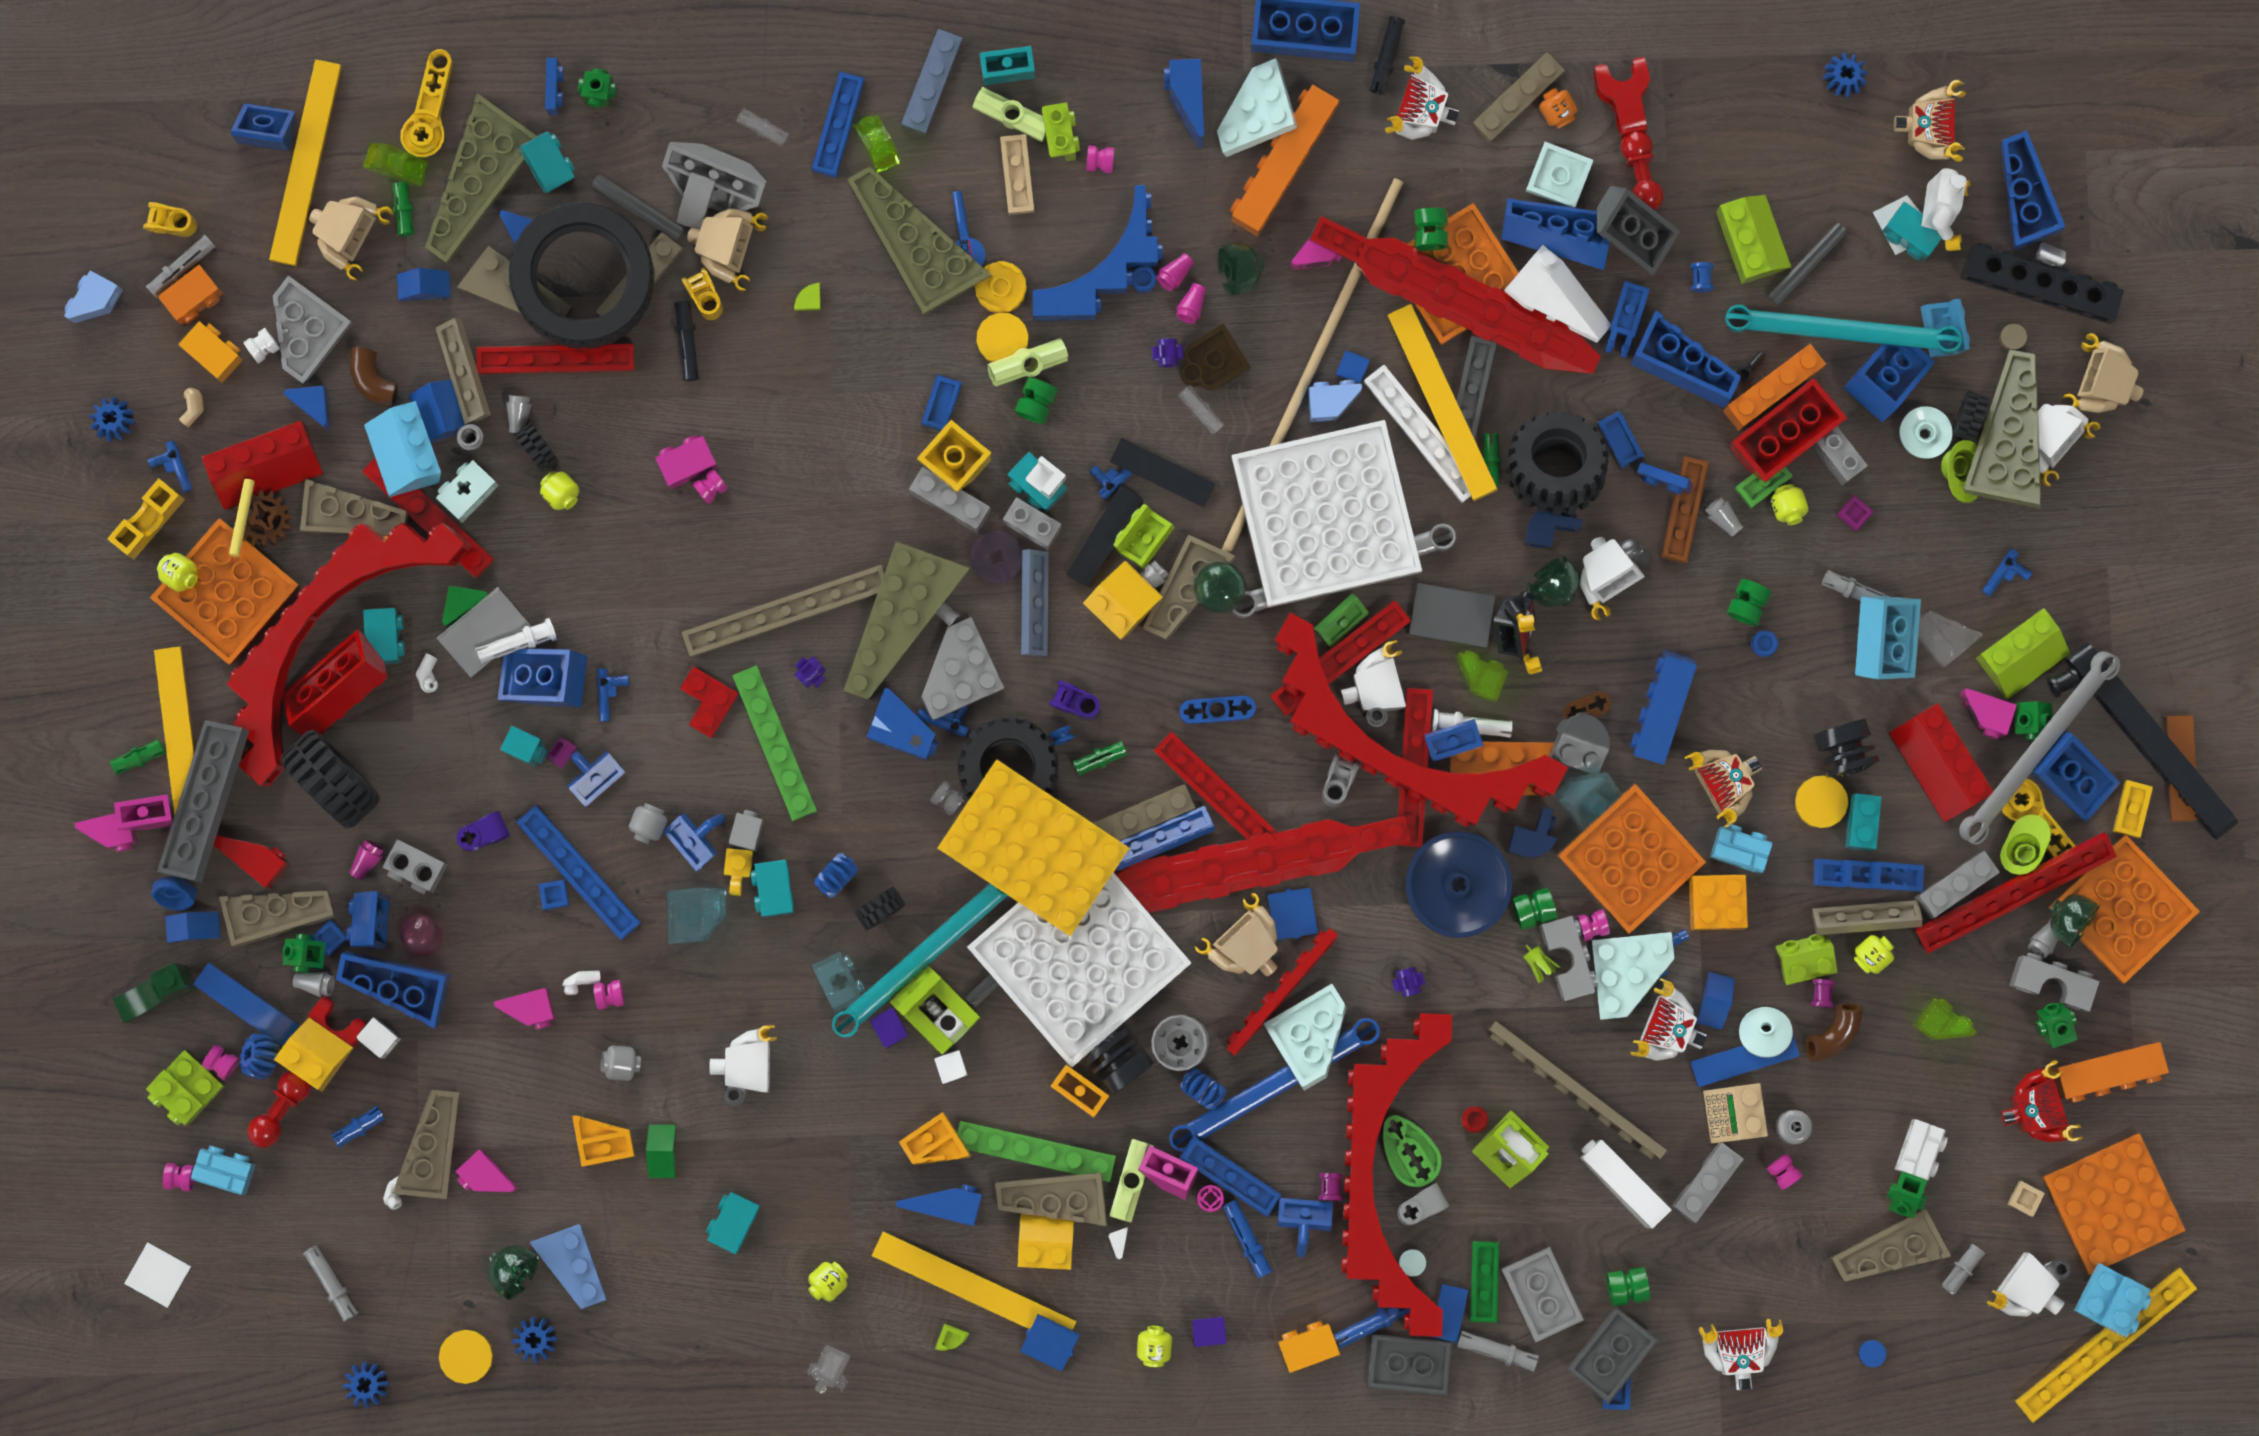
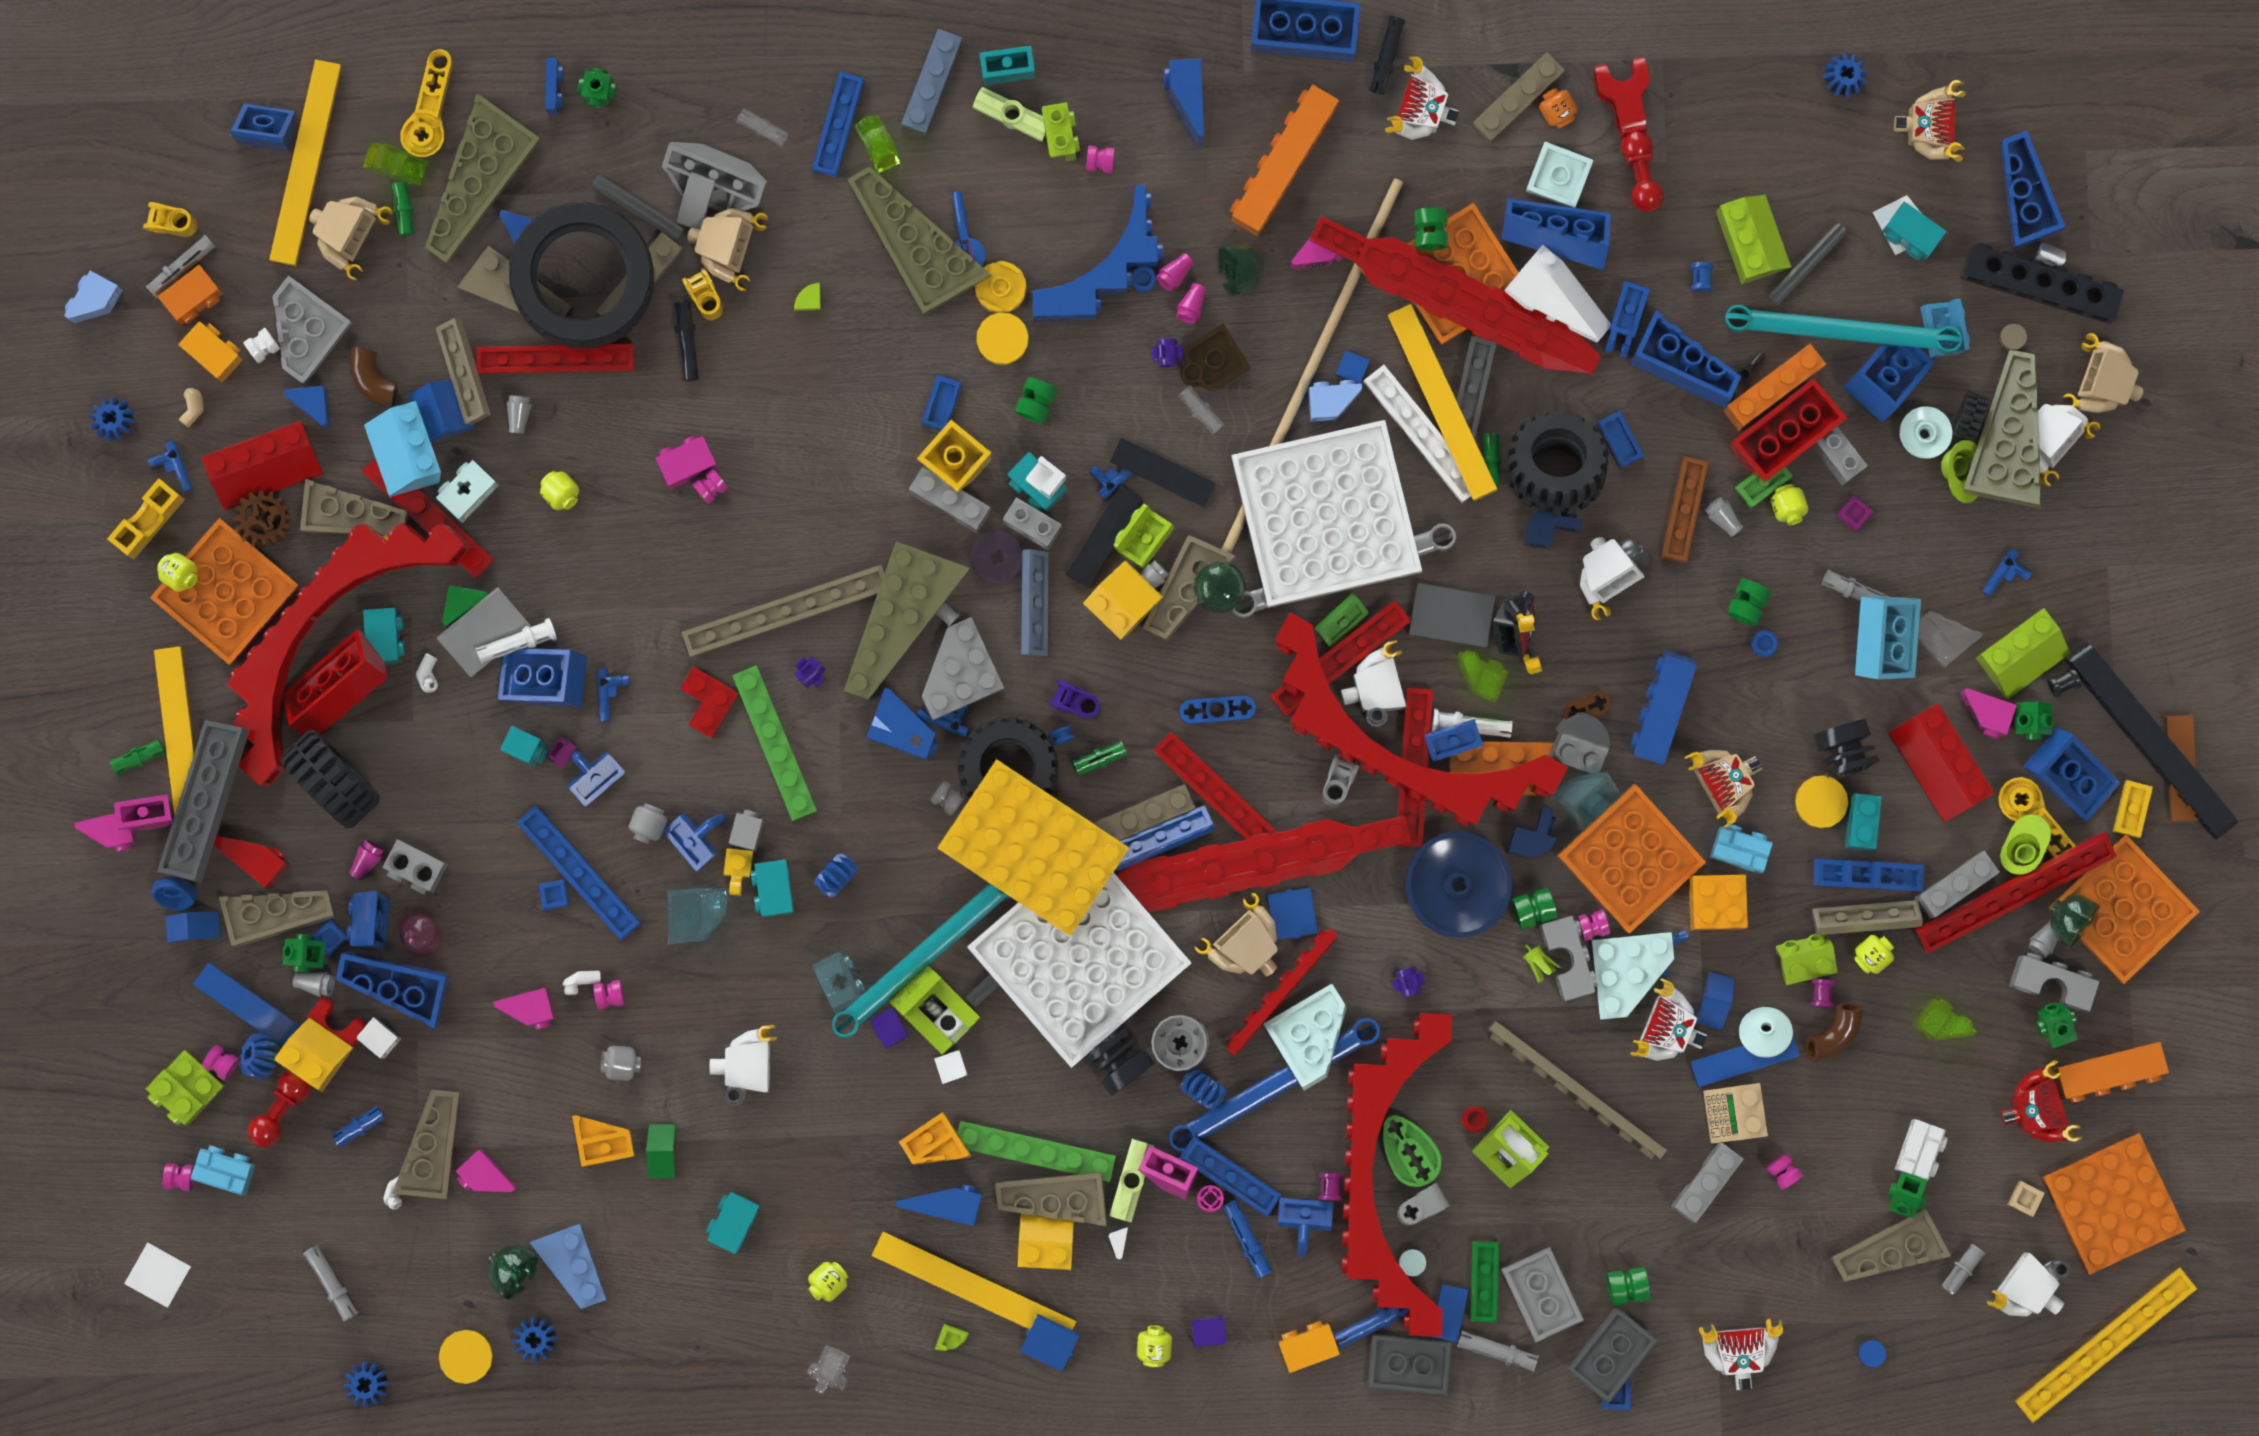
dark green arch [113,963,198,1023] -> none
light yellow bar [229,479,255,557] -> none
blue slope [397,268,451,301] -> none
dark purple piece [456,811,510,852] -> none
light grey cone [457,424,483,450] -> none
black tyre [514,423,559,473] -> none
teal brick [518,131,575,193] -> none
black tyre [854,887,906,931] -> none
yellowish green piece [987,338,1068,386] -> none
tan plate [1000,134,1034,215] -> none
light orange brick [1051,1065,1109,1118] -> none
light aqua plate [1217,58,1297,157] -> none
clear green cylinder [1526,556,1579,607] -> none
white slope [1580,1139,1671,1229] -> none
dark grey slope [1597,186,1680,275] -> none
blue plate [1637,463,1693,495] -> none
light grey head [1775,1110,1812,1145] -> none
white torso [1921,168,1970,251] -> none
light grey piece [1959,651,2120,844] -> none
medium azure plate [2074,1263,2151,1337] -> none

